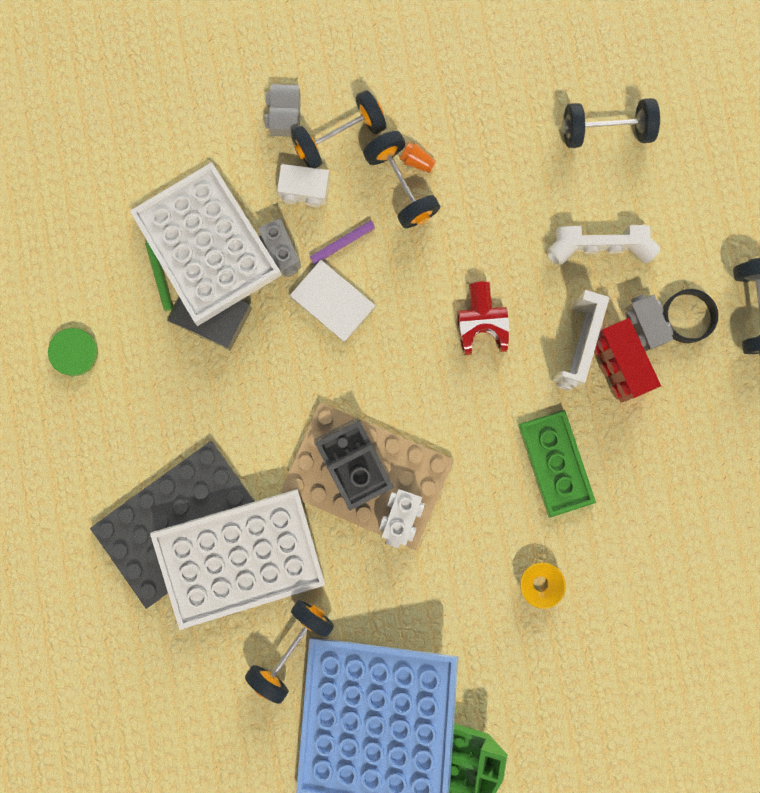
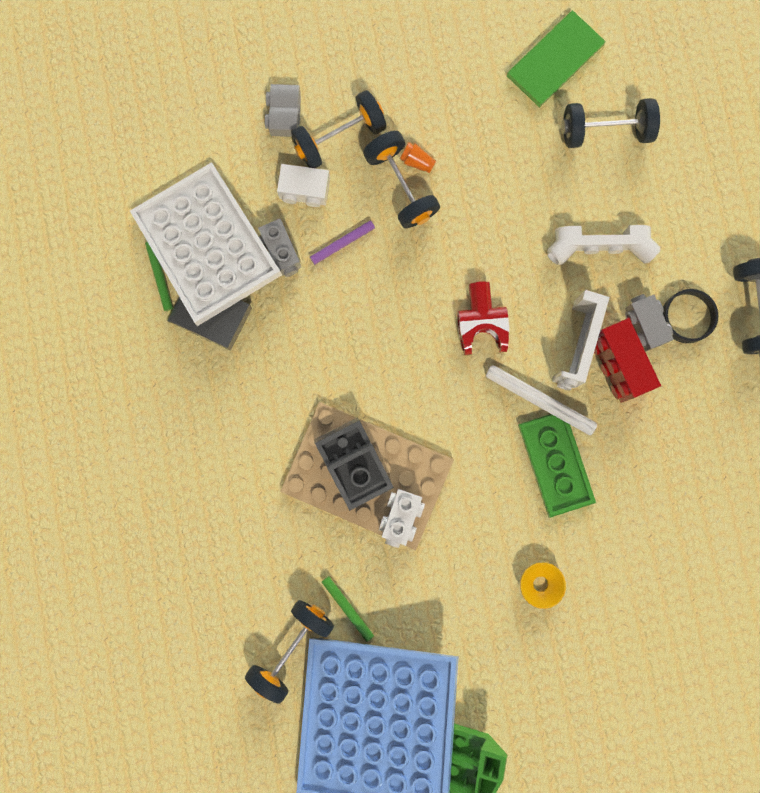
bright green tile [48,328,98,377] -> none
dark grey plate [90,441,255,609] -> none
white plate [150,489,325,630] -> none
white tile [290,260,376,343] -> none
none -> bright green bar [322,576,374,642]
none -> white axle [486,365,597,435]
none -> bright green tile [507,10,606,108]

